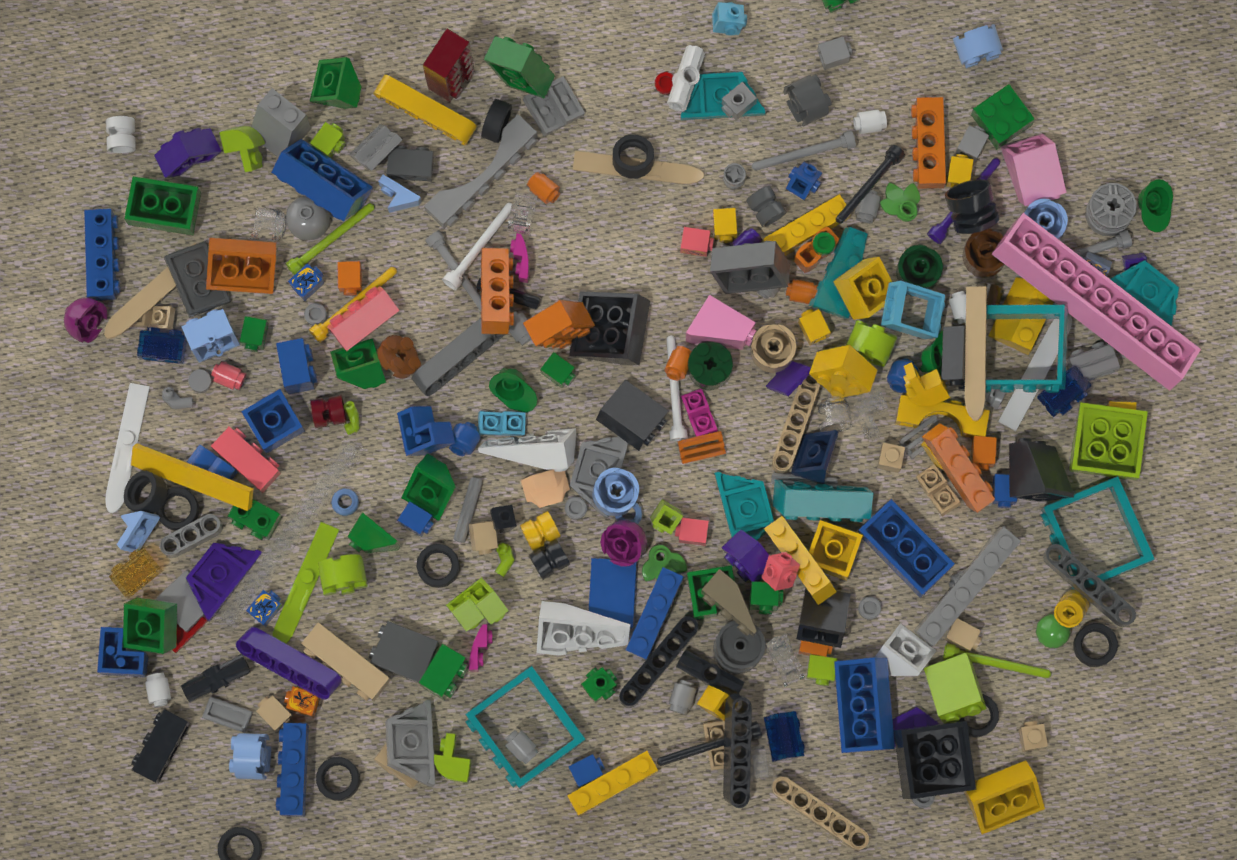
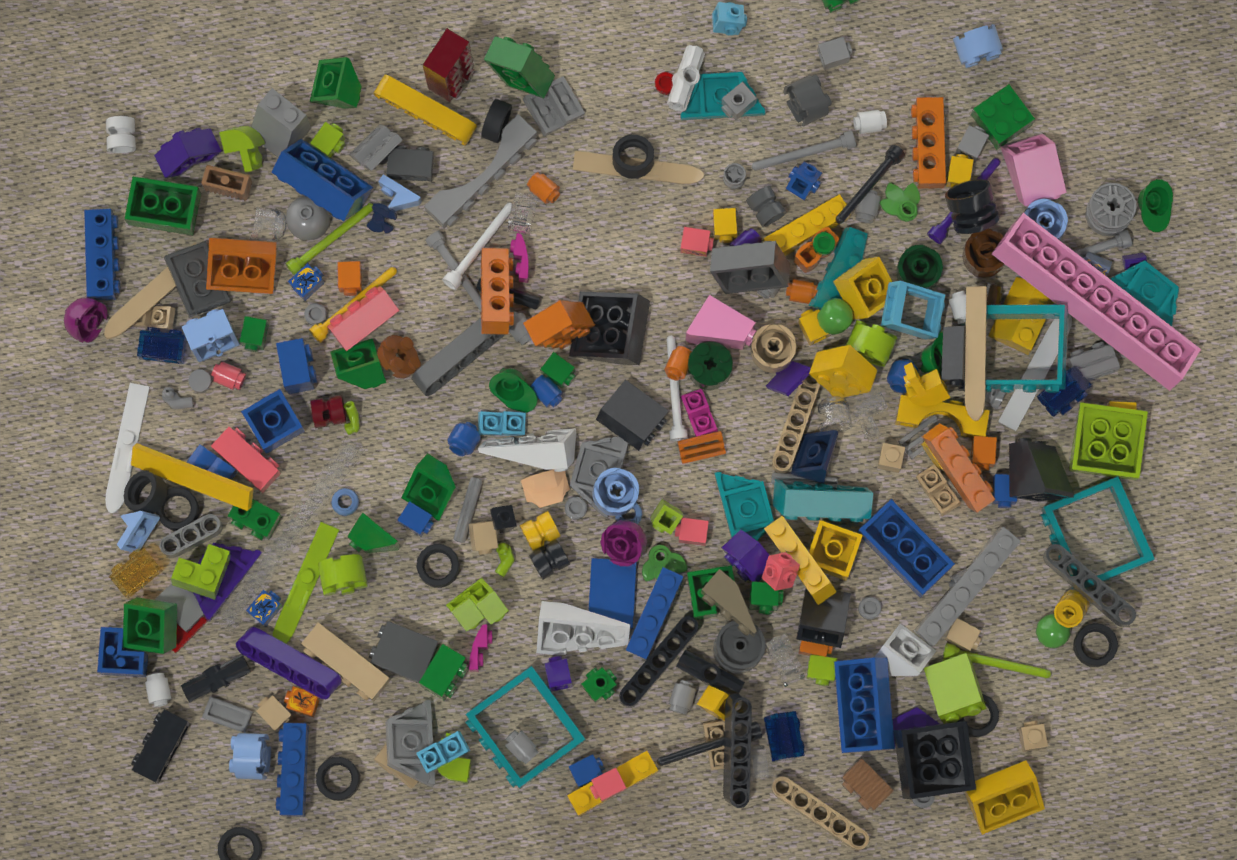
blue brick [397,406,455,456] -> none
none -> lime brick [171,544,230,600]
none -> medium nougat brick [201,165,252,202]
none -> dark blue piece [367,203,398,233]
none -> medium azure slope [416,731,470,773]
none -> blue brick [530,374,563,408]
none -> dark purple slope [545,656,573,692]
none -> coral brick [589,768,626,802]
none -> bright green hair [817,298,853,335]
none -> medium nougat brick [841,758,894,811]

